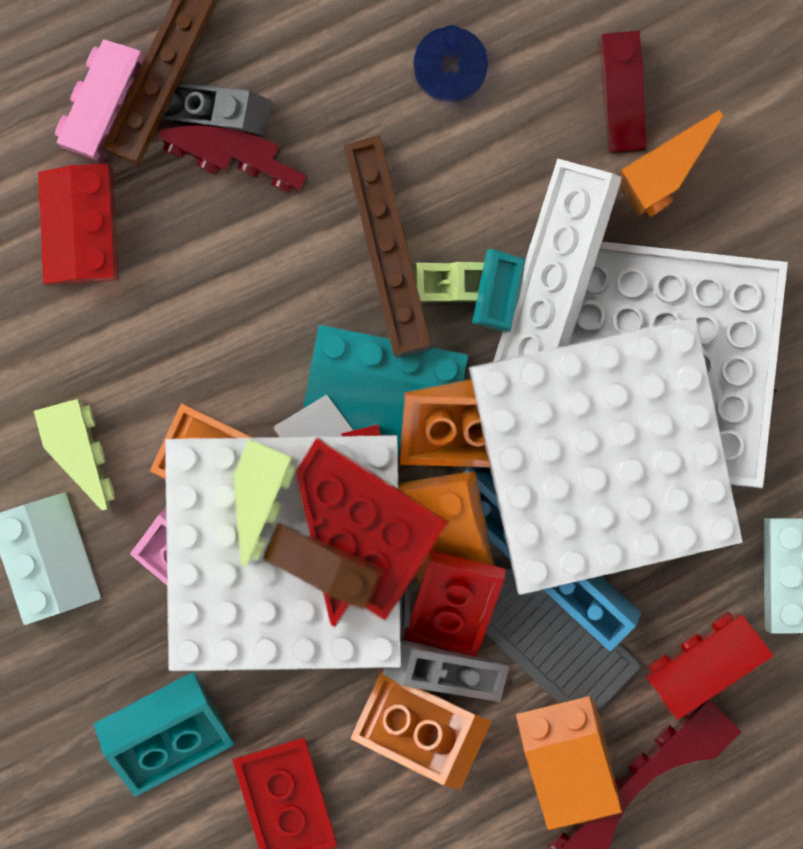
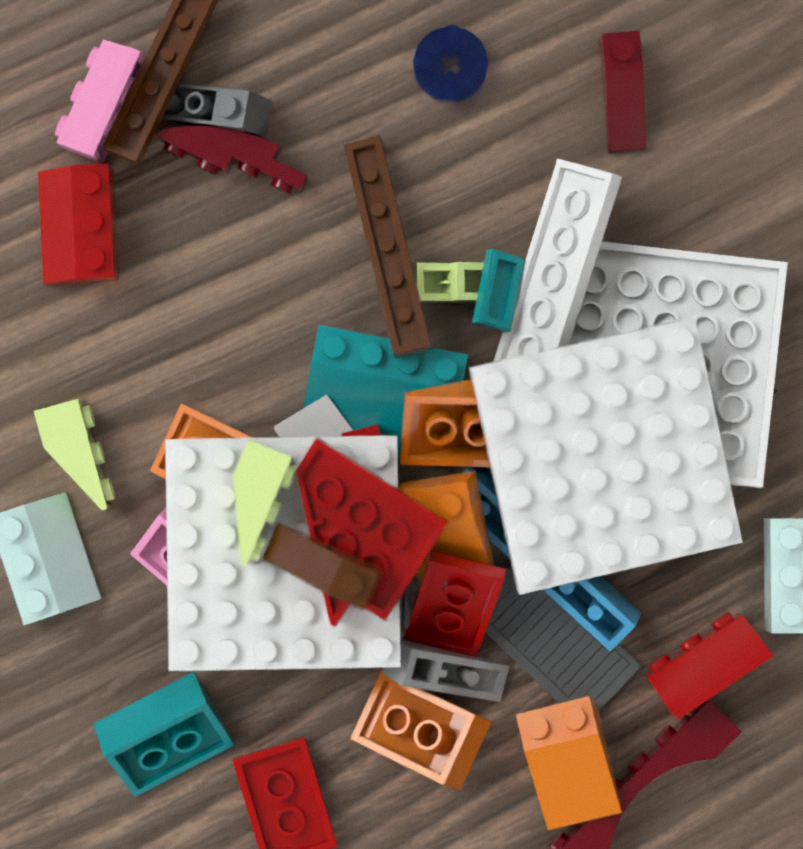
orange slope [618,110,723,217] -> none

